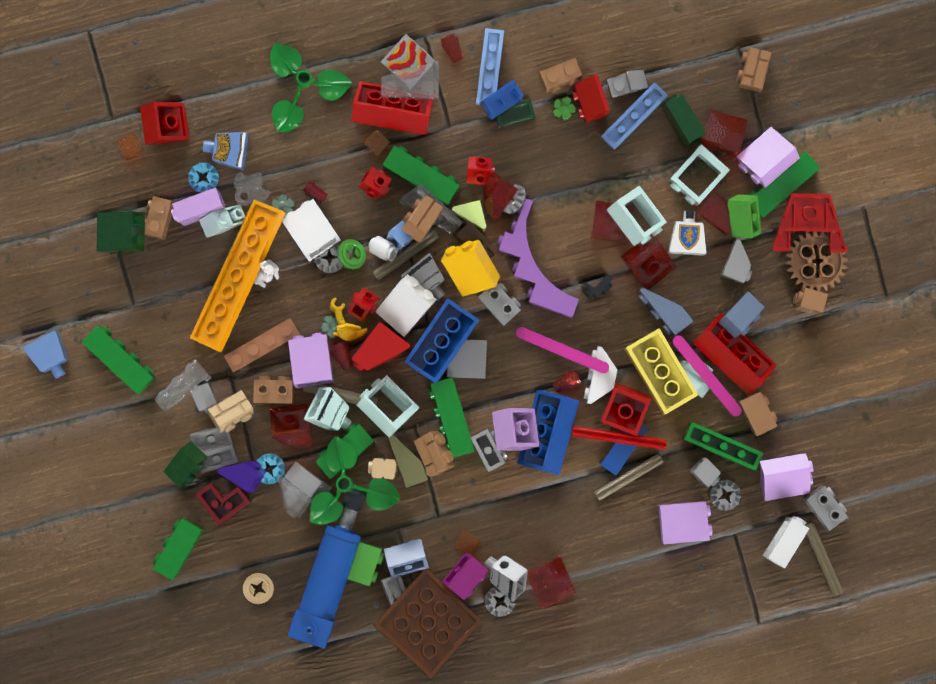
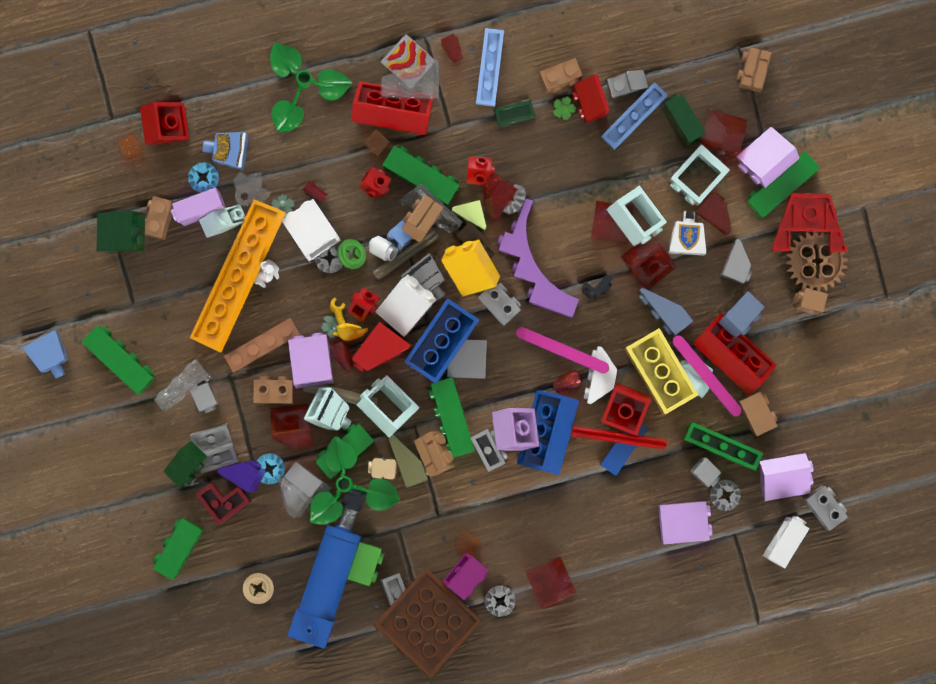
tan brick [208,390,253,433] -> none
brick [384,539,429,578] -> none
blue hinge [480,80,523,120] -> none
light grey torso [484,556,528,602] -> none
dark tan axle [594,454,663,500] -> none
bright green brick [727,195,761,238] -> none
dark tan axle [805,523,843,596] -> none

